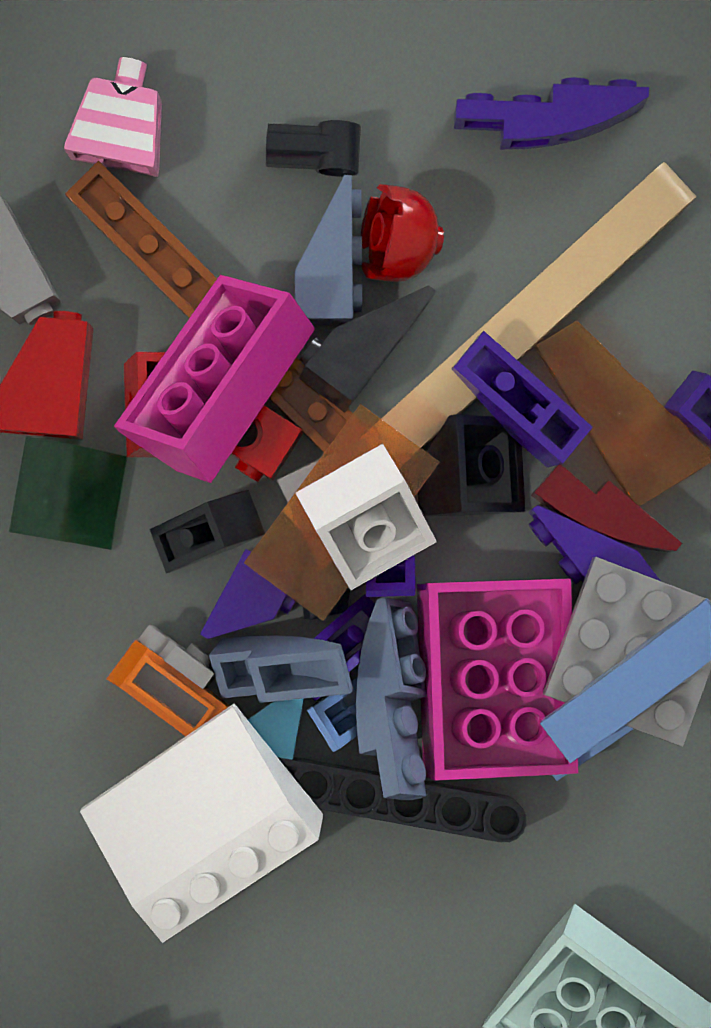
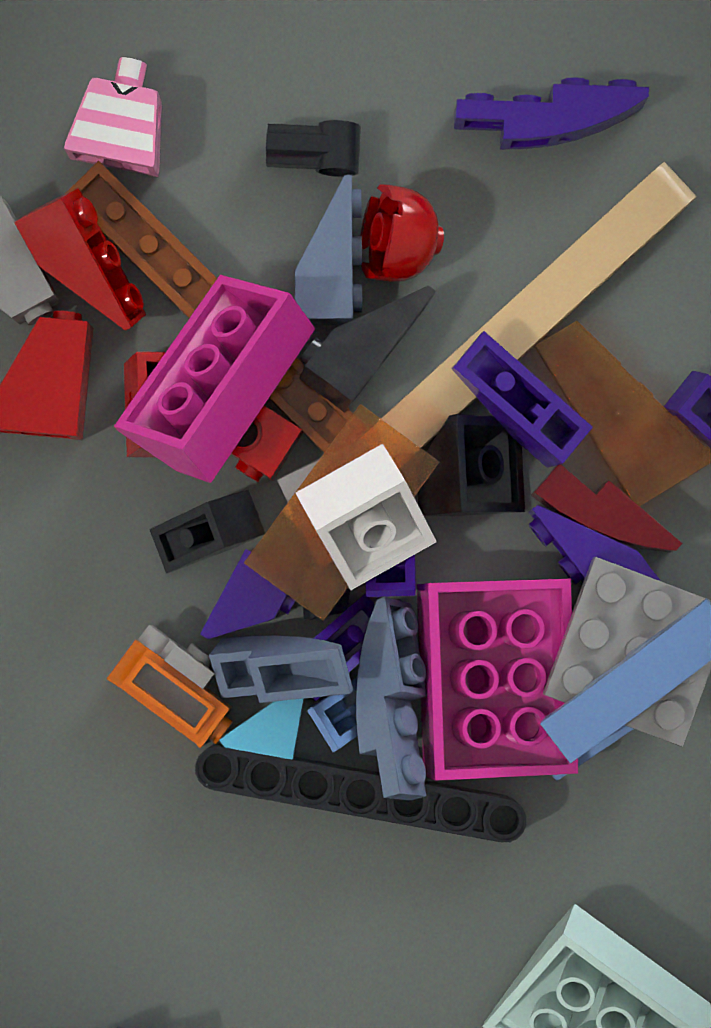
clear green slope [9,436,128,550] -> none
white slope [80,703,323,943] -> none
none -> red slope [14,188,146,330]

